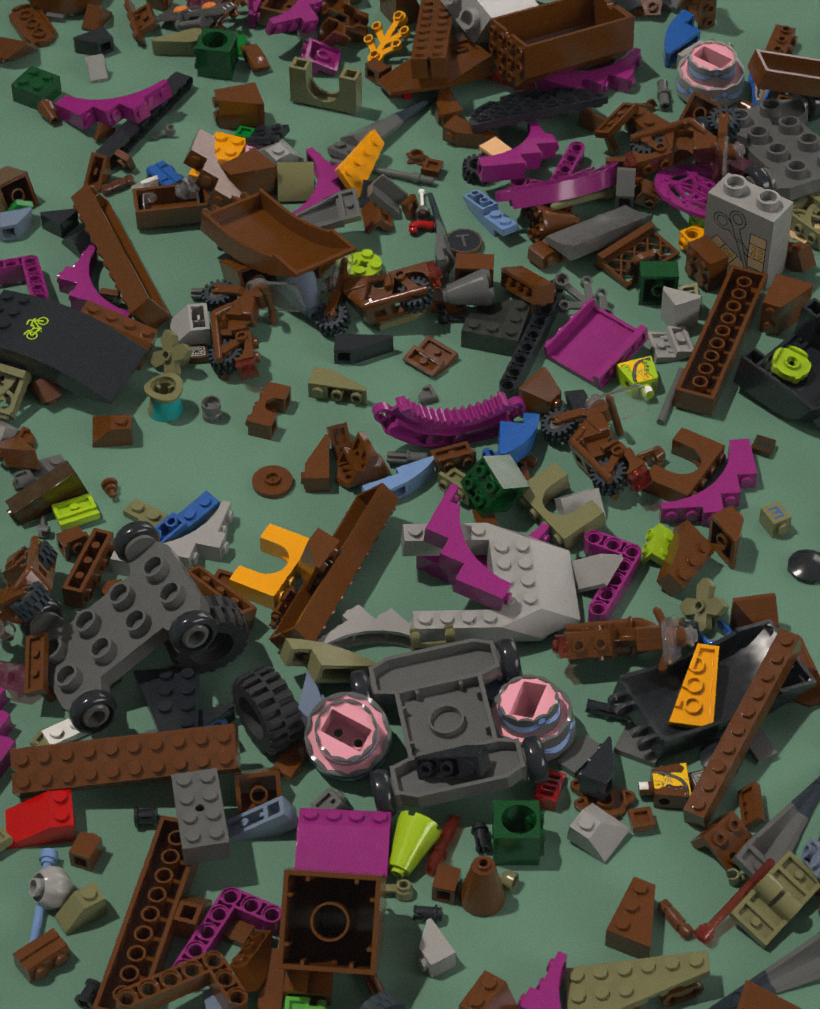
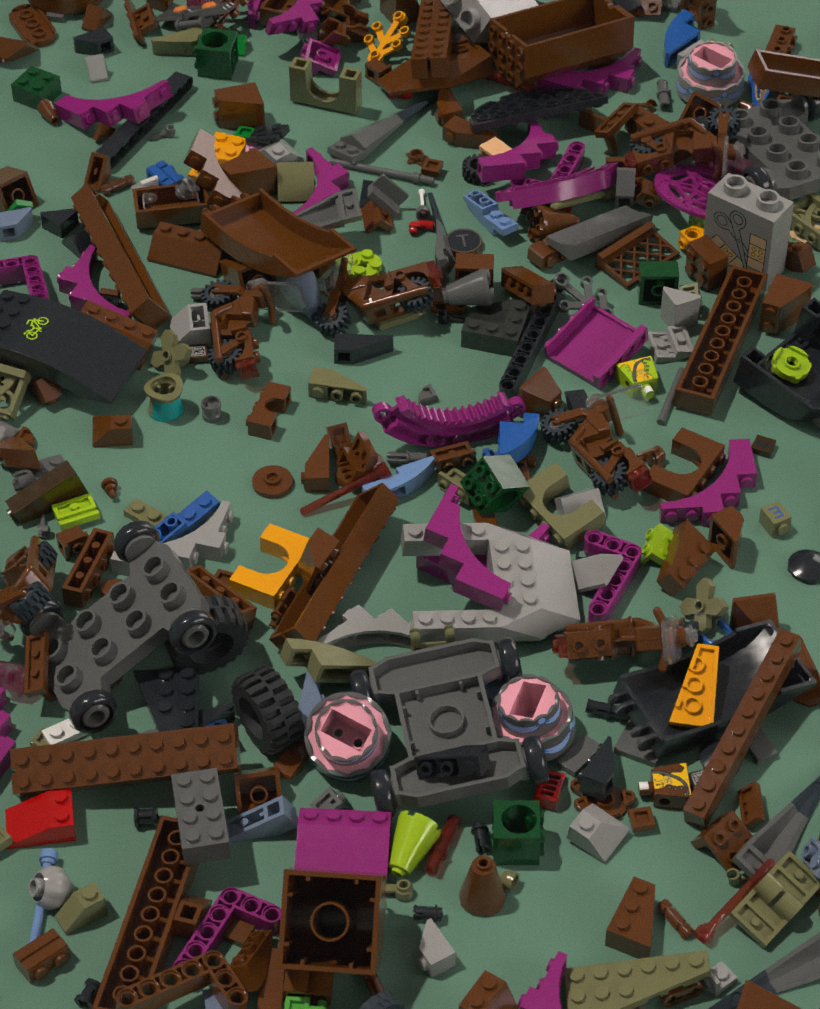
reddish brown brick [69,831,104,872] -> none
reddish brown plate [114,149,136,171] -> none
reddish brown slope [240,44,270,73] -> none
light orange wing [334,129,385,198] -> none
reddish brown tile [401,194,419,220] -> none
reddish brown slope [402,335,459,378] -> none
reddish brown brick [432,864,461,905] -> none
reddish brown tile [625,250,662,277] -> none
none -> reddish brown slope [147,222,230,278]
none -> clear red piece [300,462,391,515]
none -> light grey bracket [700,961,738,997]

